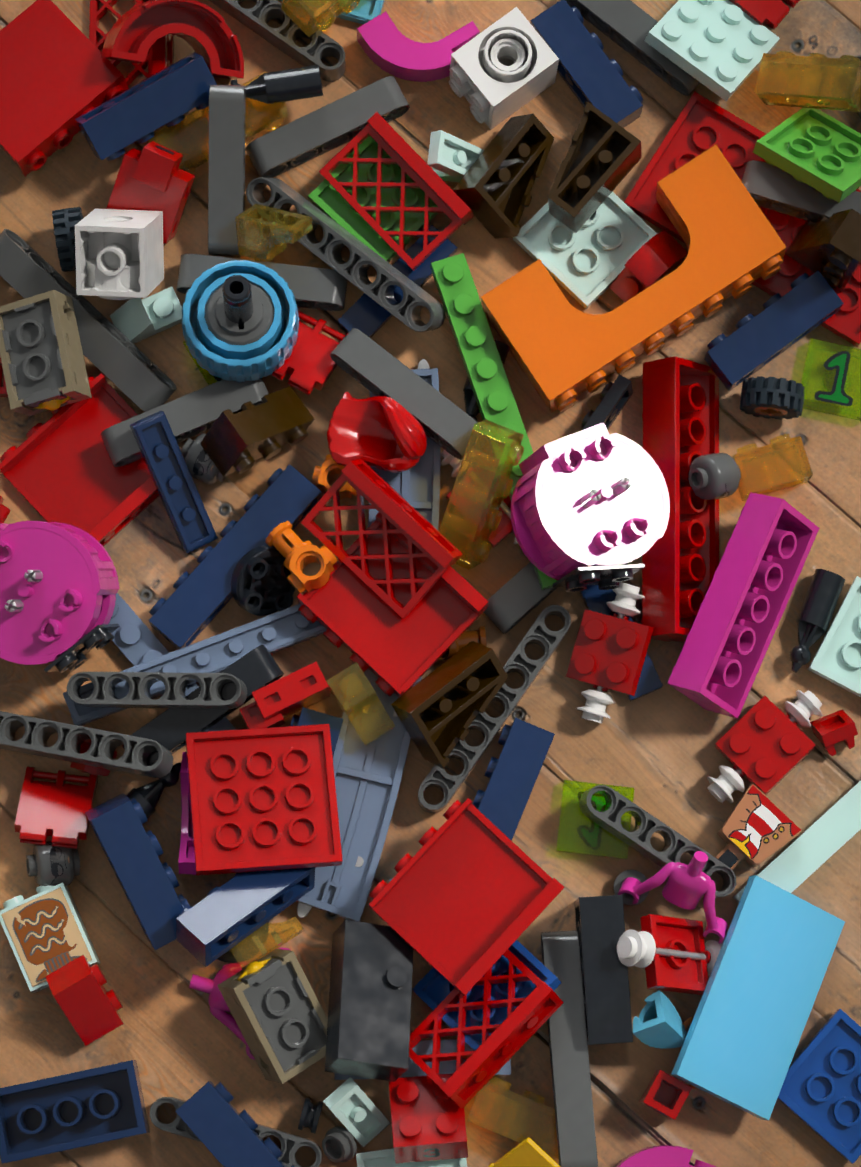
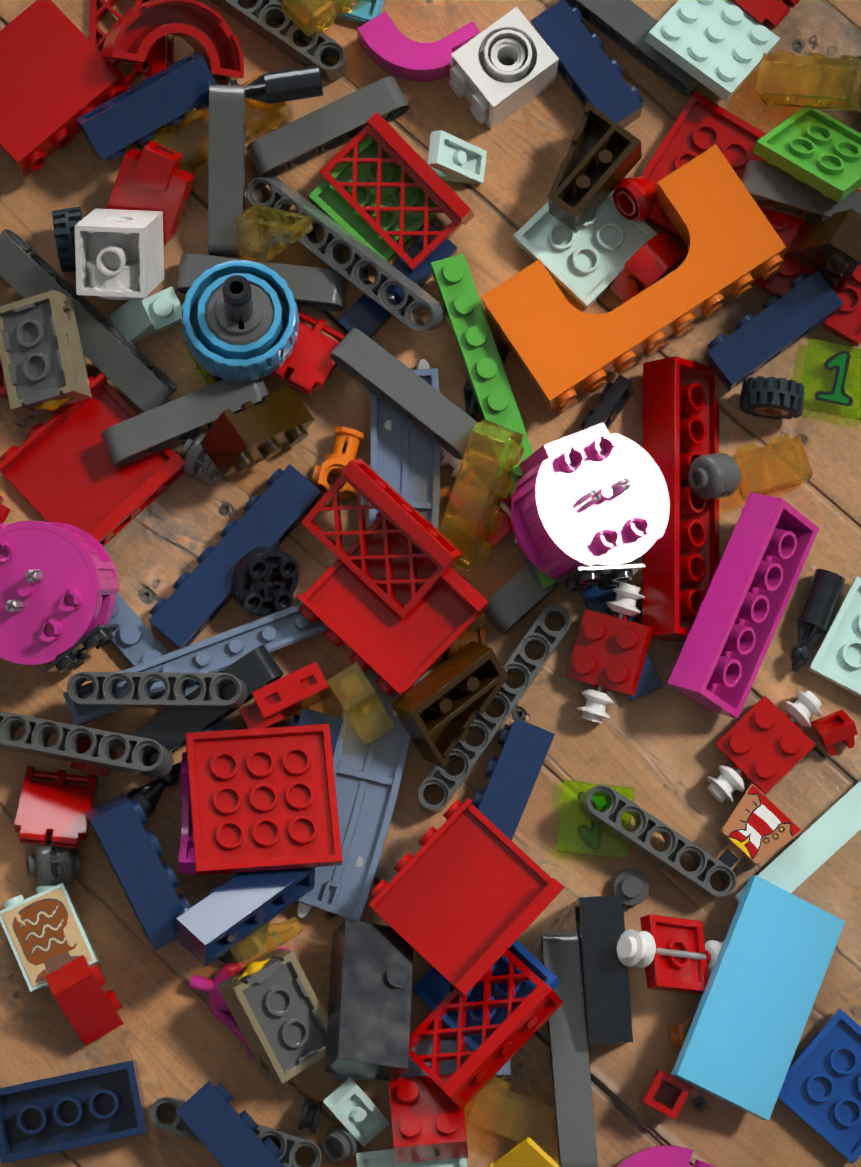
dark blue tile [130,411,218,553] -> none
orange connector [265,520,338,593] -> none
red piece [327,392,427,473] -> none
dark brown wedge [453,114,554,239] -> none
dark pink piece [618,851,728,944] -> none
medium azure brick [633,990,687,1049] -> none
none -> red cone [612,176,657,222]

